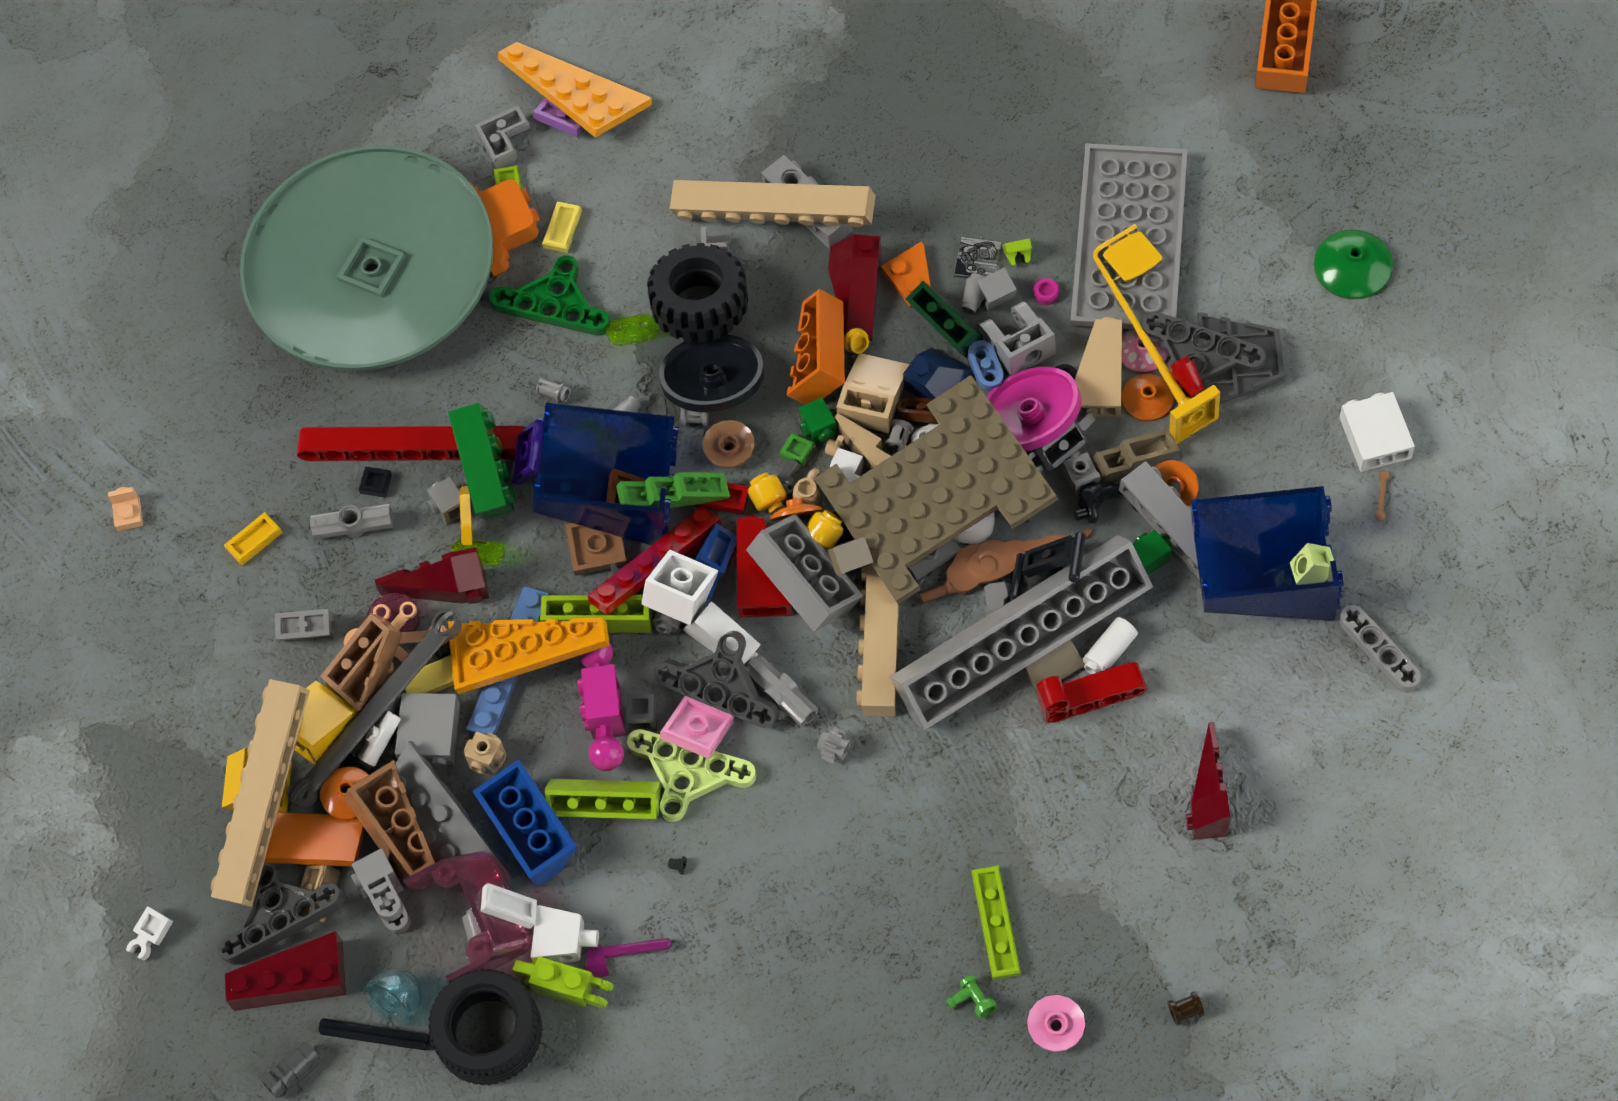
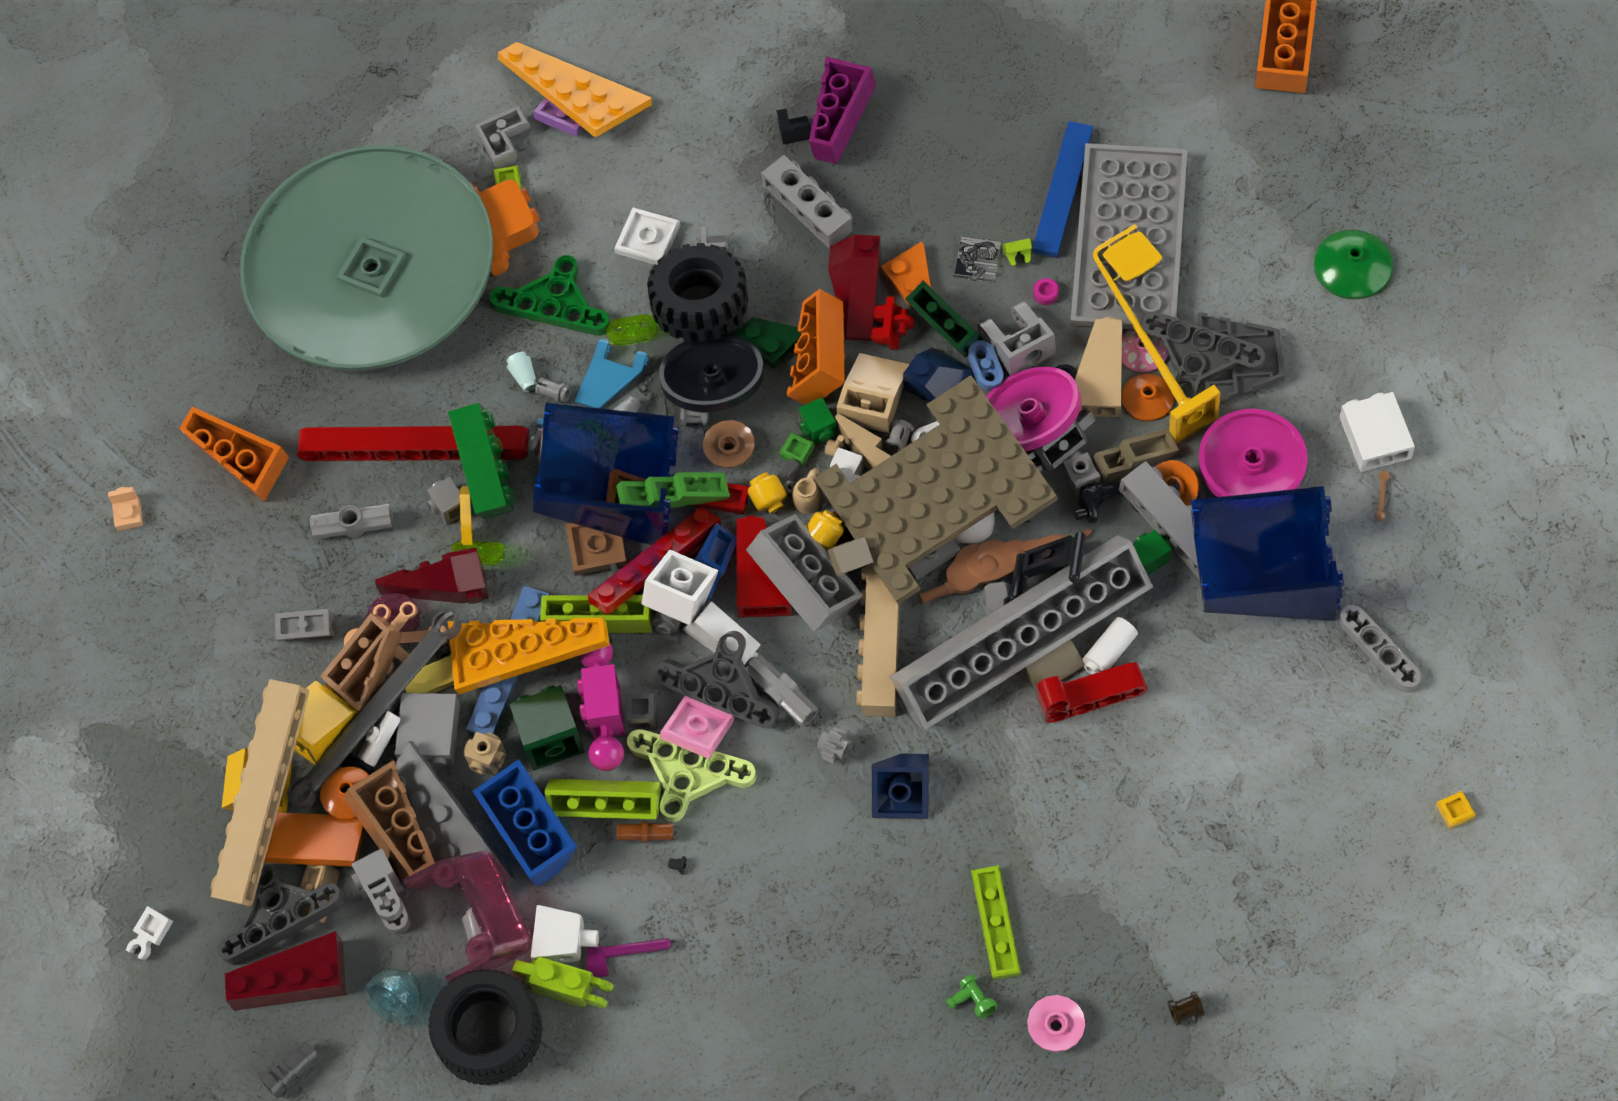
yellow tile [224,512,283,566] -> none
black axle [318,1018,430,1051] -> none
black tile [359,466,392,498] -> none
white tile [480,883,537,929] -> none
dark purple plate [512,419,546,485] -> none
light yellow tile [542,201,582,253] -> none
tan brick [669,180,876,227] -> none
orange dish [770,498,823,521] -> none
yellow plate [844,328,869,354] -> none
reddish brown plate [896,397,939,424] -> none
light grey cone [961,273,985,314] -> none
light grey panel [977,267,1017,311] -> none
red cone [1170,356,1204,397] -> none
dark red wedge [1185,722,1230,840] -> none
yellowish green brick [1290,543,1337,589] -> none
none -> orange wedge [179,406,289,502]
none -> light aqua cone [507,352,537,392]
none -> dark green slope [509,685,585,771]
none -> dark azure flag [575,339,649,410]
none -> white tile [614,207,681,265]
none -> dark orange pin [617,821,673,843]
none -> dark green wing [735,317,801,369]
none -> black panel [776,108,811,145]
none -> magenta wedge [809,57,876,164]
none -> red hips [871,296,915,351]
none -> dark blue slope [872,753,929,819]
none -> blue tile [1032,121,1093,258]
none -> dark pink dish [1198,409,1307,509]
none -> yellow tile [1436,791,1476,829]

